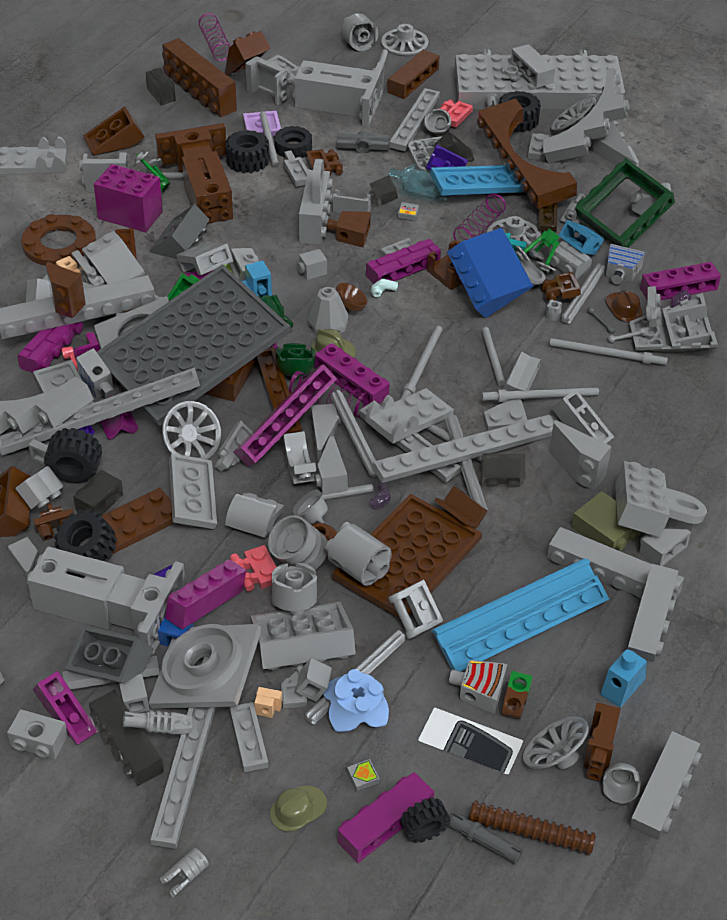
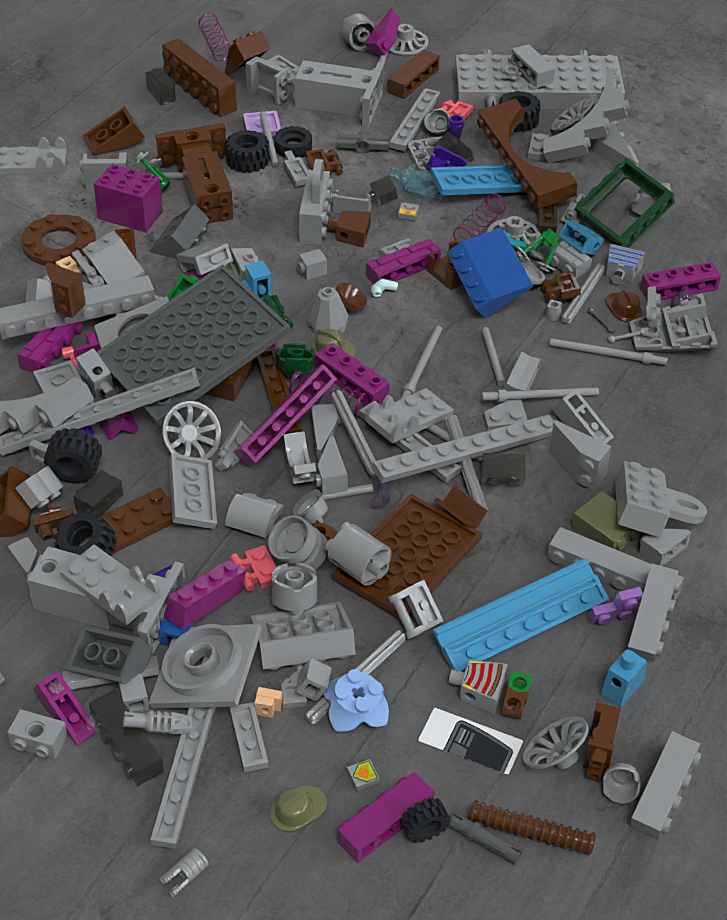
none -> light grey hinge [60,545,160,625]
none -> magenta slope [364,8,400,55]
none -> dark purple cone [448,115,465,141]
none -> medium lavender plate [587,587,643,625]

